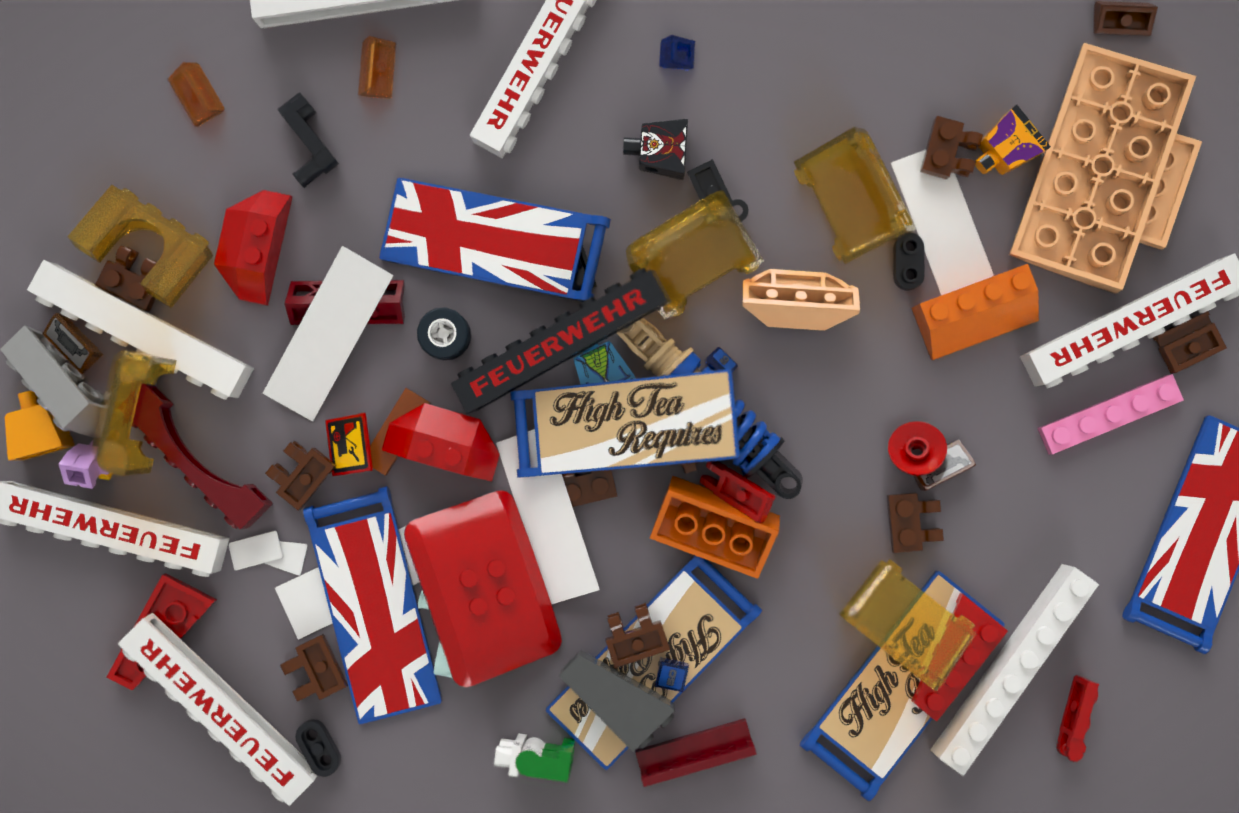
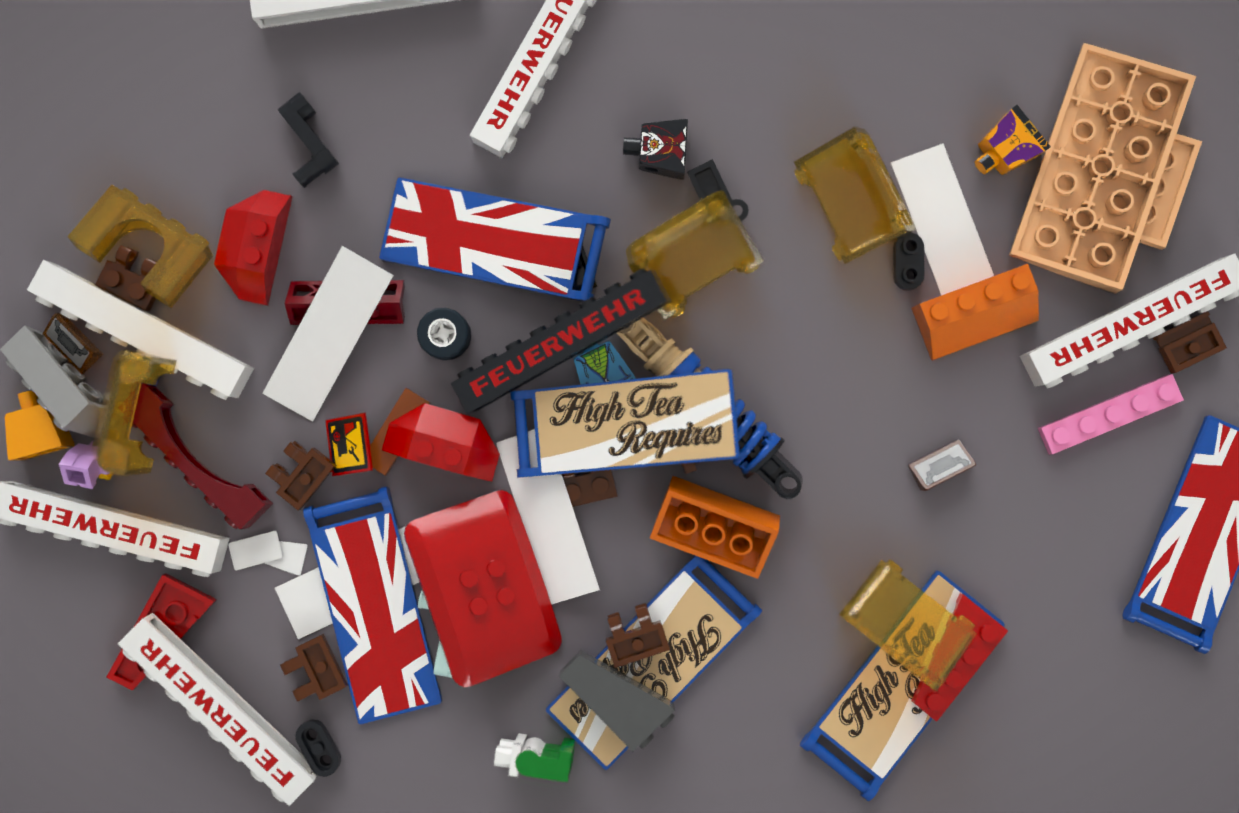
clear orange slope [168,62,225,127] -> none
clear orange slope [358,36,396,99] -> none
dark red fence [635,718,757,787] -> none
slope [655,657,689,692] -> none
clear blue slope [659,35,695,70] -> none
red hinge [699,460,776,523] -> none
slope [704,347,738,373] -> none
light nougat wedge [742,269,860,331] -> none
reddish brown plate [887,493,944,553] -> none
red dish [888,421,947,476] -> none
reddish brown plate [920,116,983,180] -> none
white brick [930,564,1099,776] -> none
red hinge [1056,675,1099,762] -> none
reddish brown slope [1094,1,1158,36] -> none

